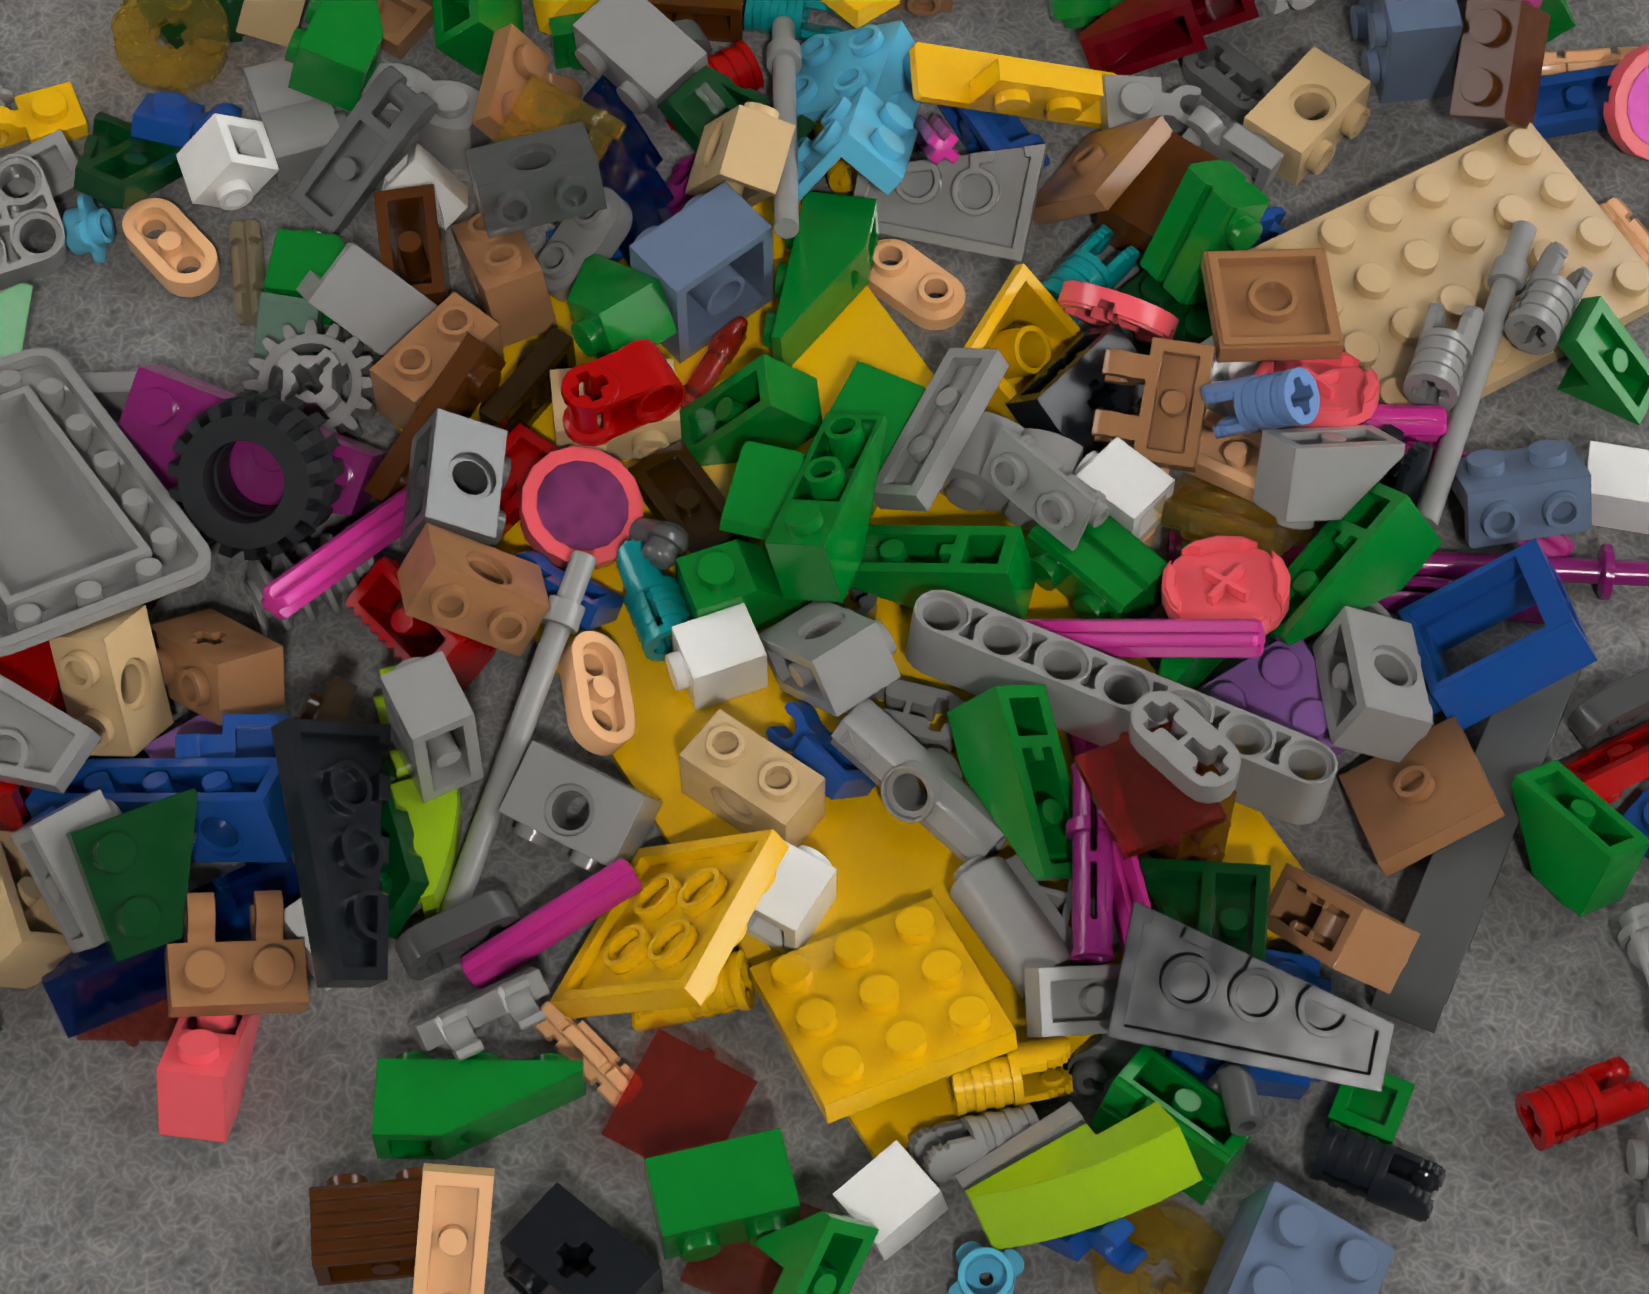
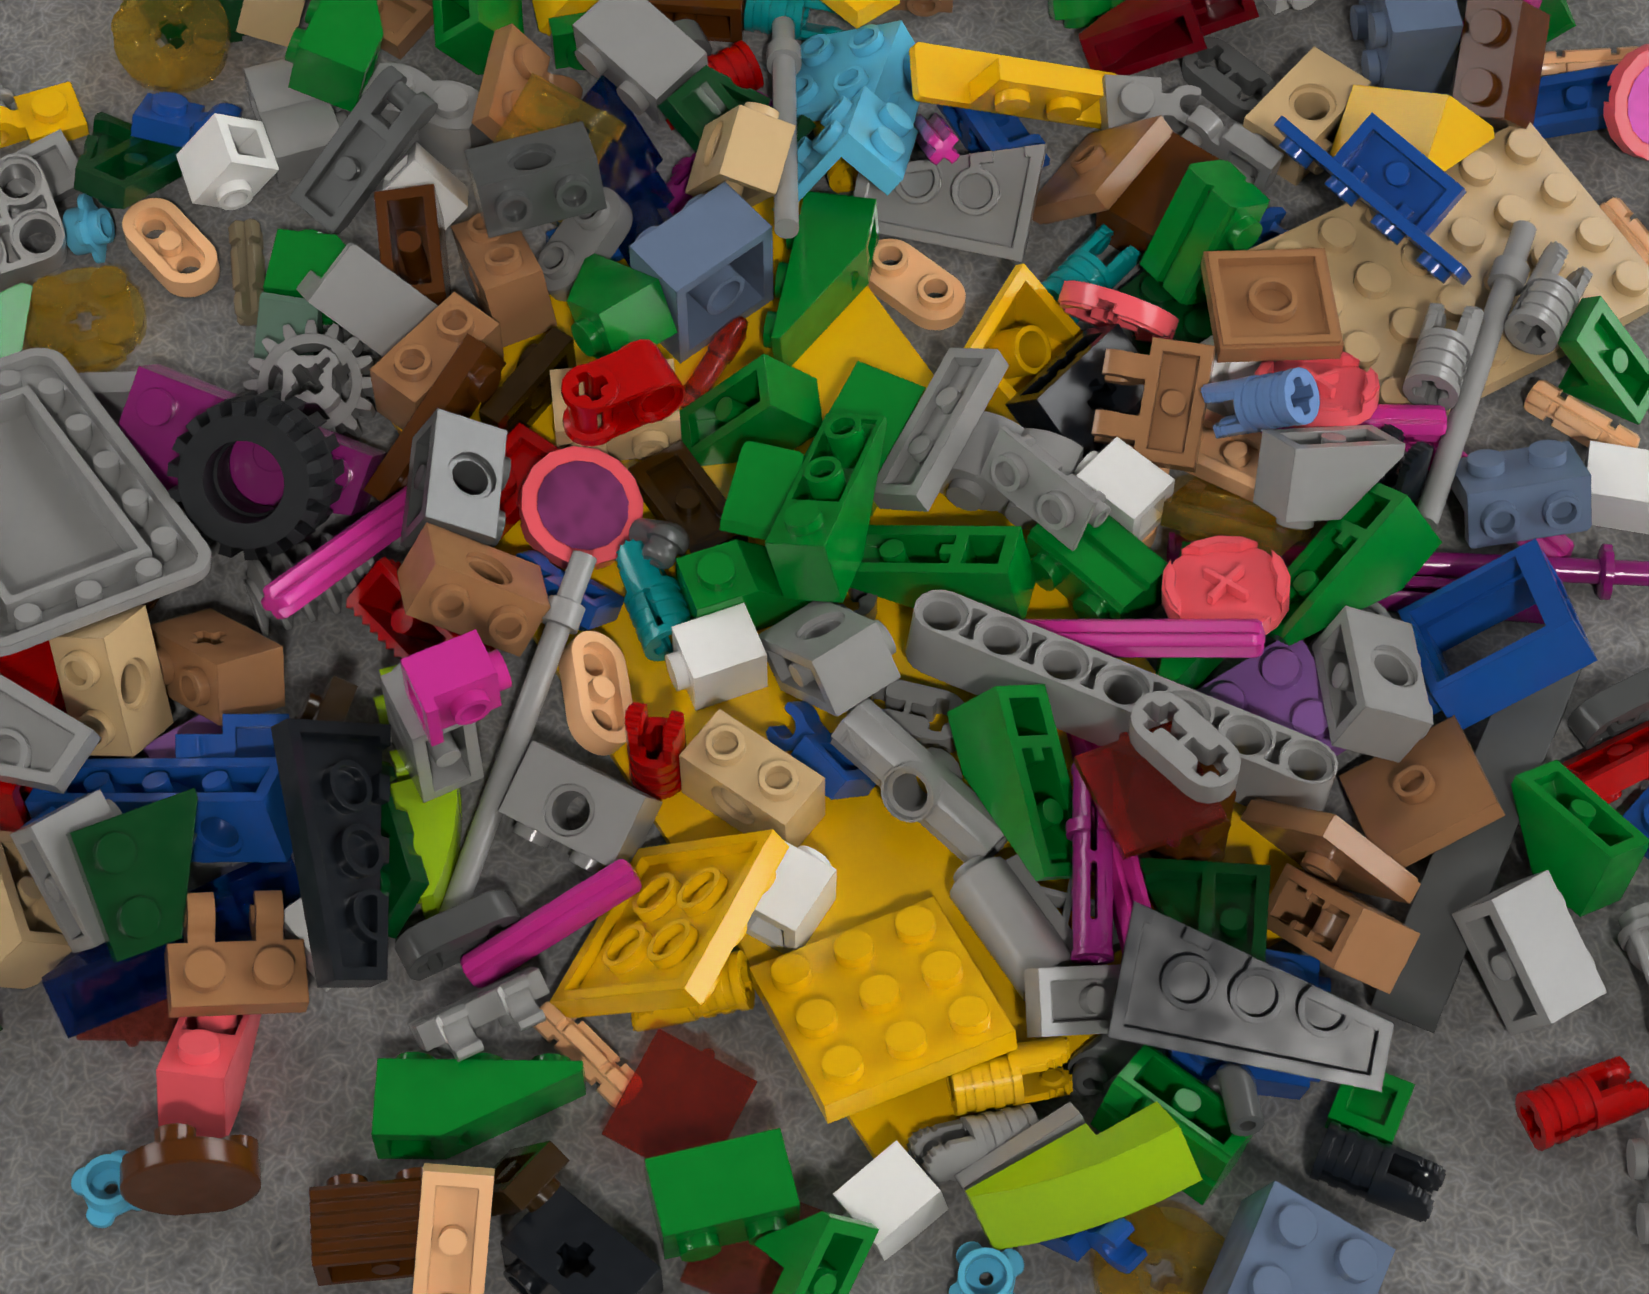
none -> clear yellow plate [25,266,147,373]
none -> medium azure plate [71,1150,142,1228]
none -> reddish brown tile [120,1123,261,1216]
none -> dark pink brick [400,629,512,747]
none -> dark brown plate [491,1141,570,1217]
none -> red hinge [625,702,686,800]
none -> medium nougat plate [1241,799,1421,904]
none -> blue bracket [1274,112,1472,286]
none -> yellow slope [1330,84,1495,172]
none -> light grey brick [1452,870,1607,1036]
none -> light nougat axle [1524,380,1640,448]

